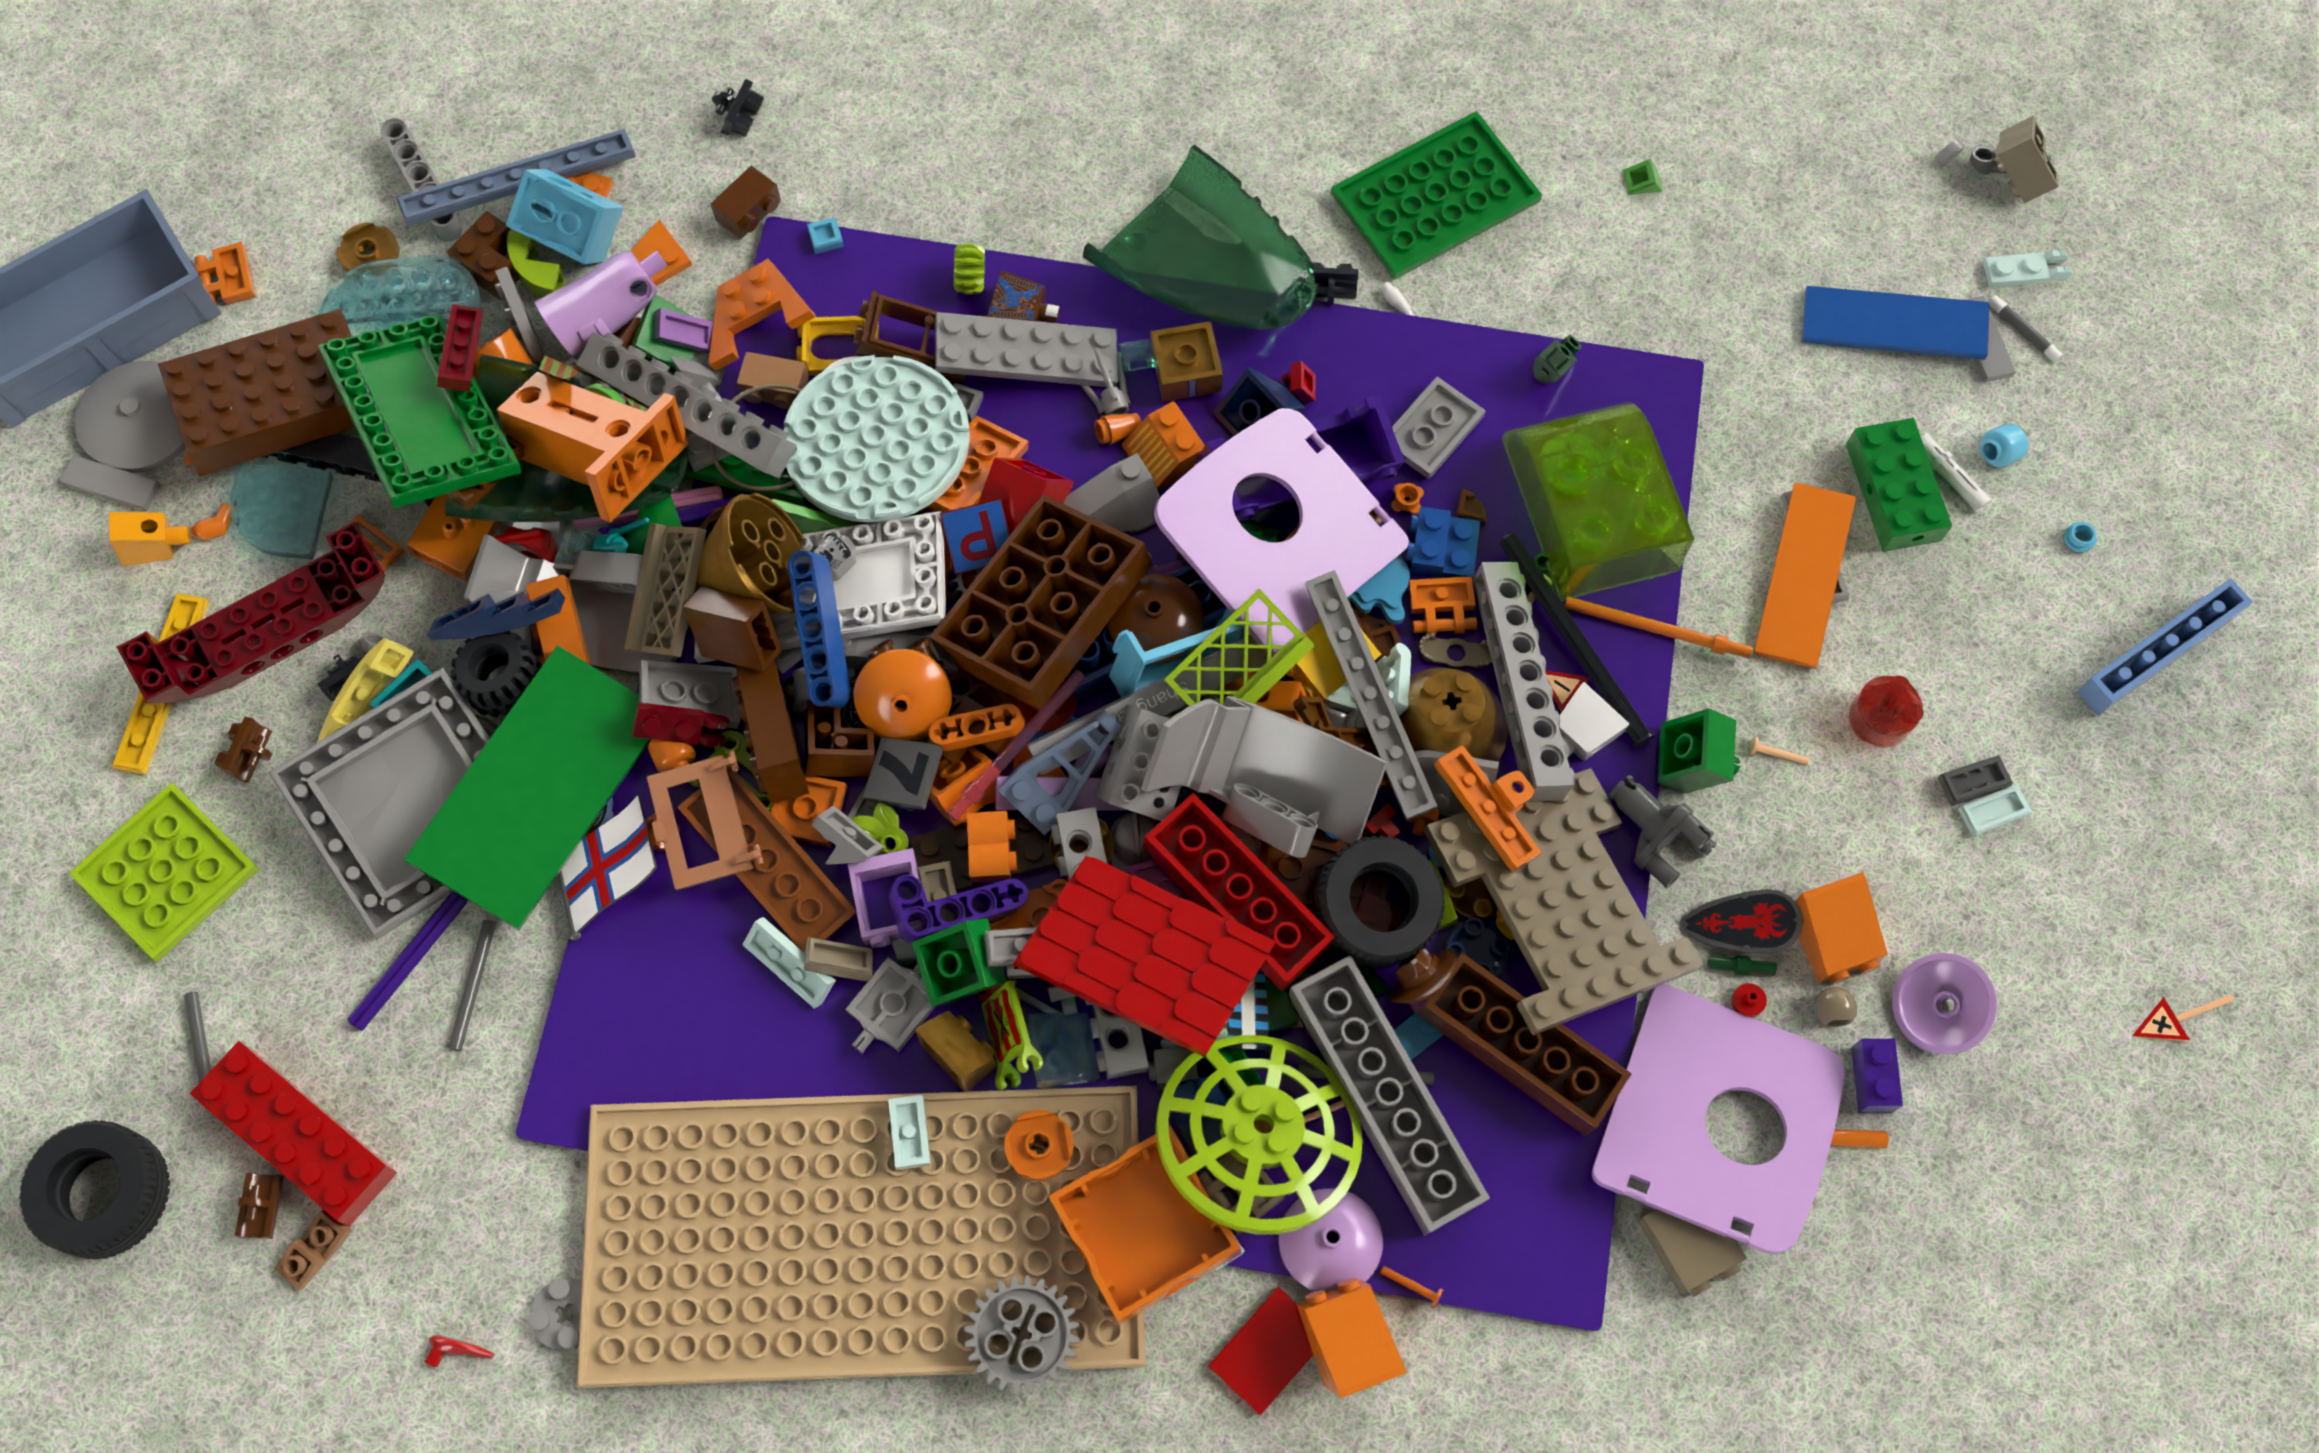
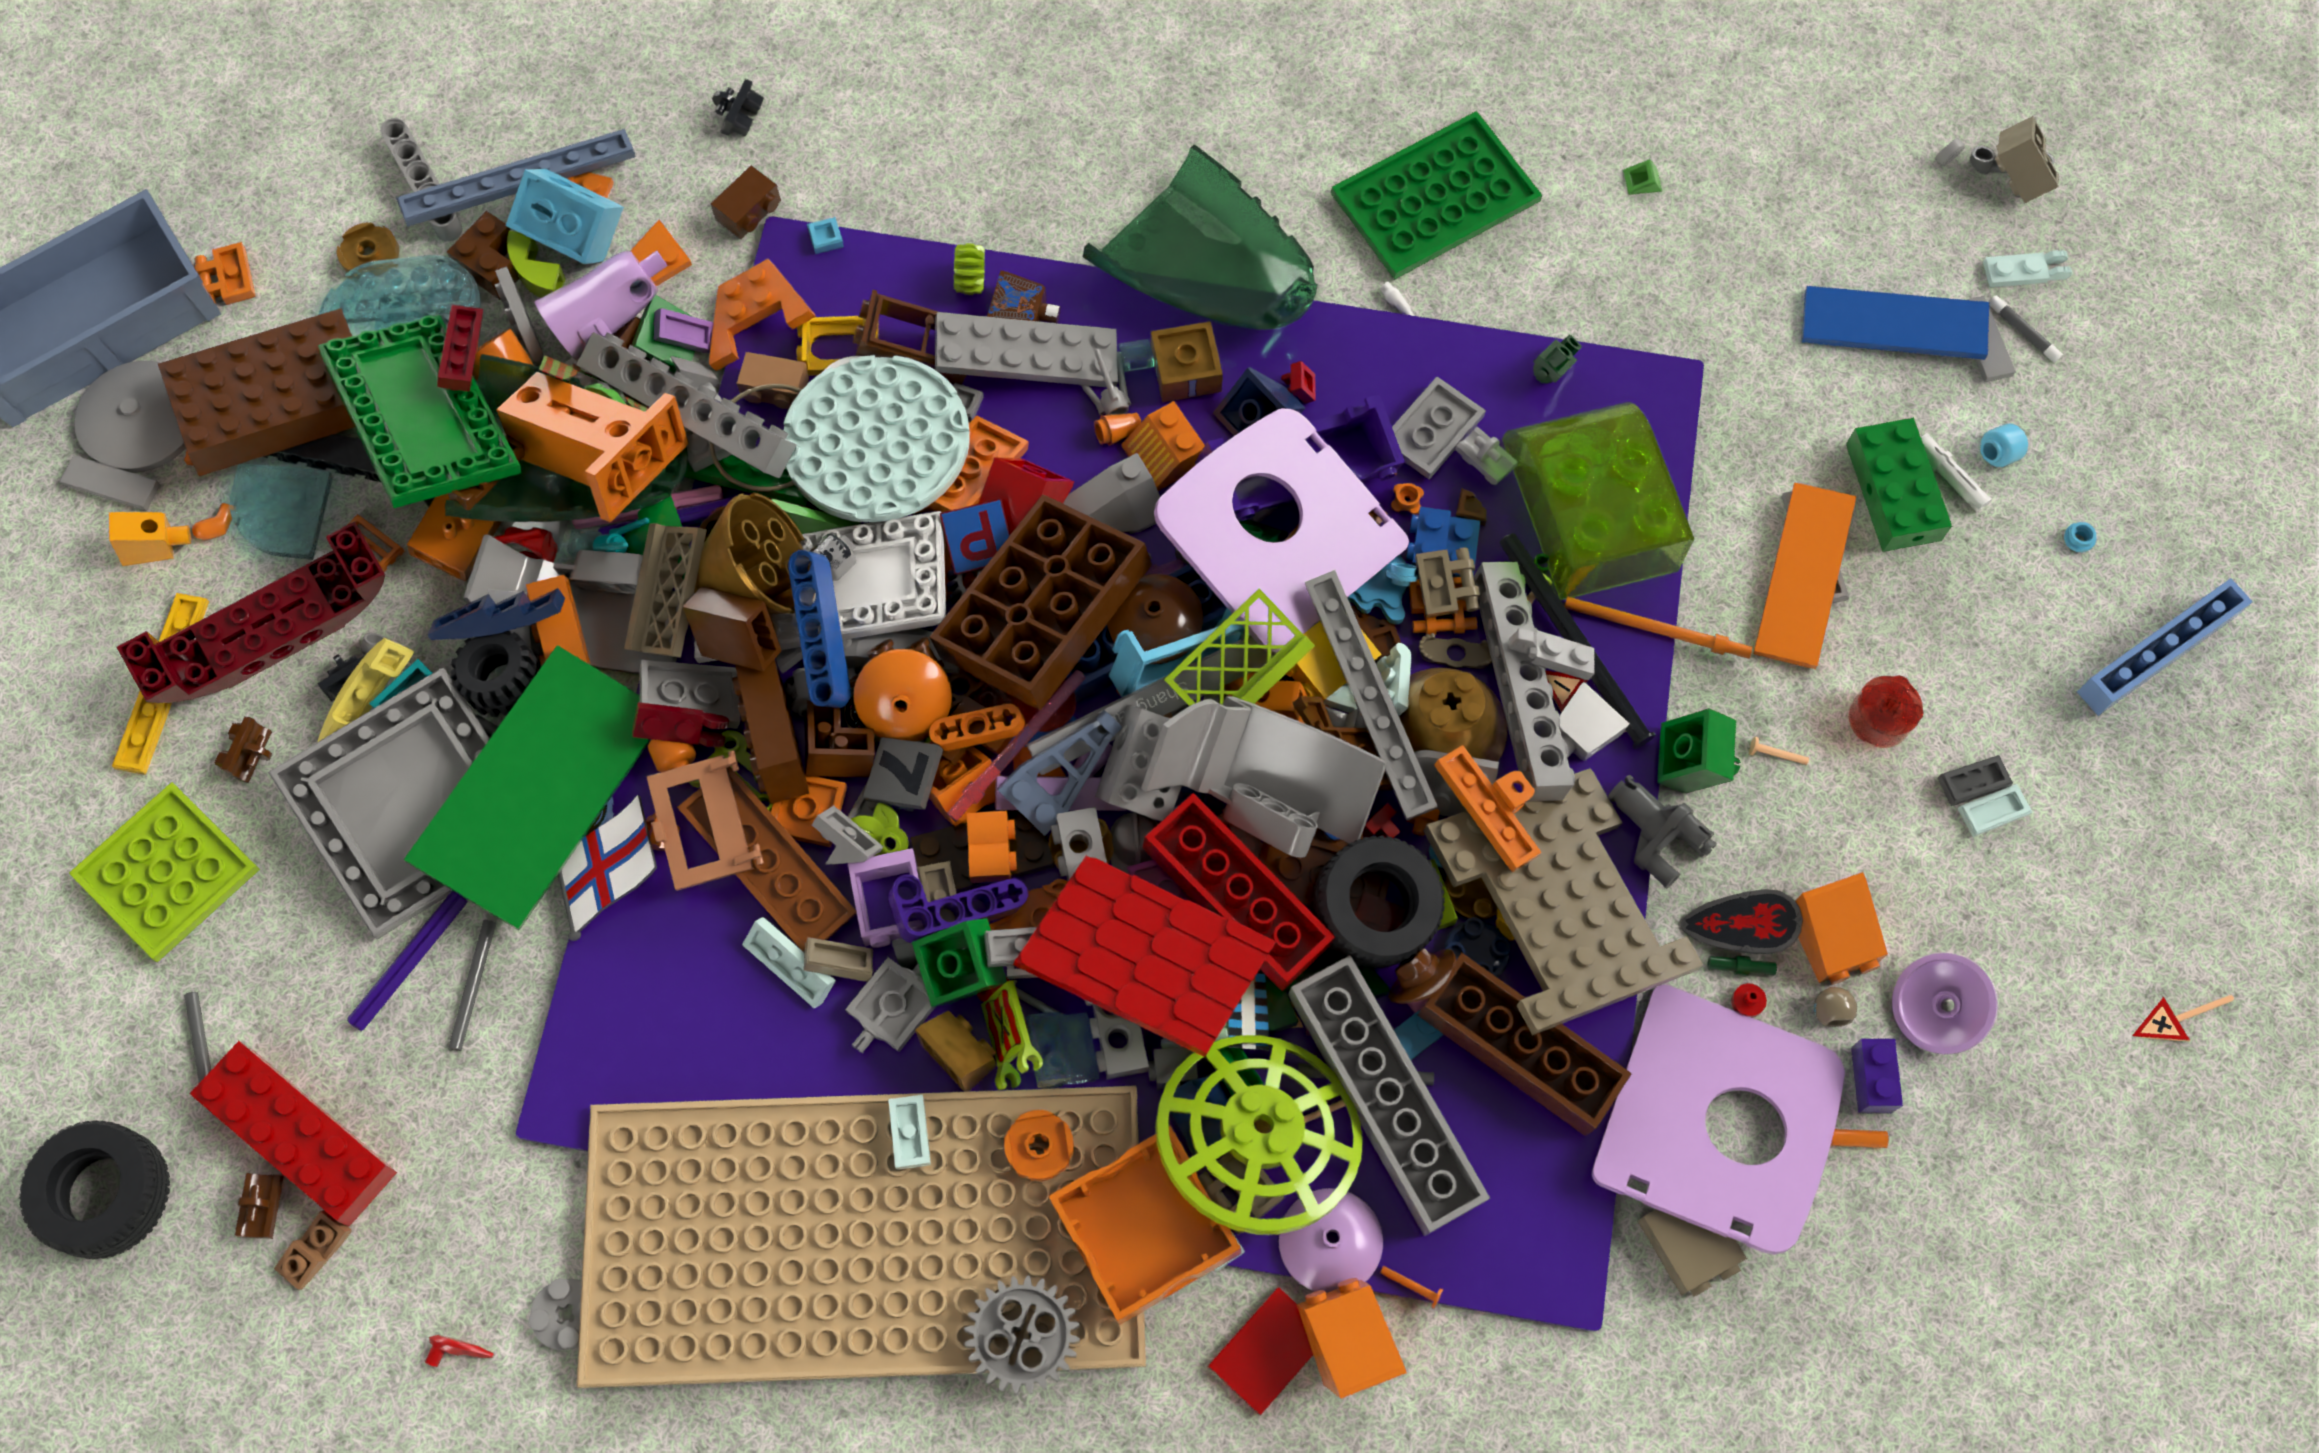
light grey tile [1047,985,1078,1016] -> none
black hips [1303,262,1359,304] -> none
none -> medium azure plate [1386,562,1418,586]
none -> dark tan plate [1415,548,1480,618]
none -> light grey hips [1455,427,1518,485]
none -> light grey hinge [1509,628,1594,680]

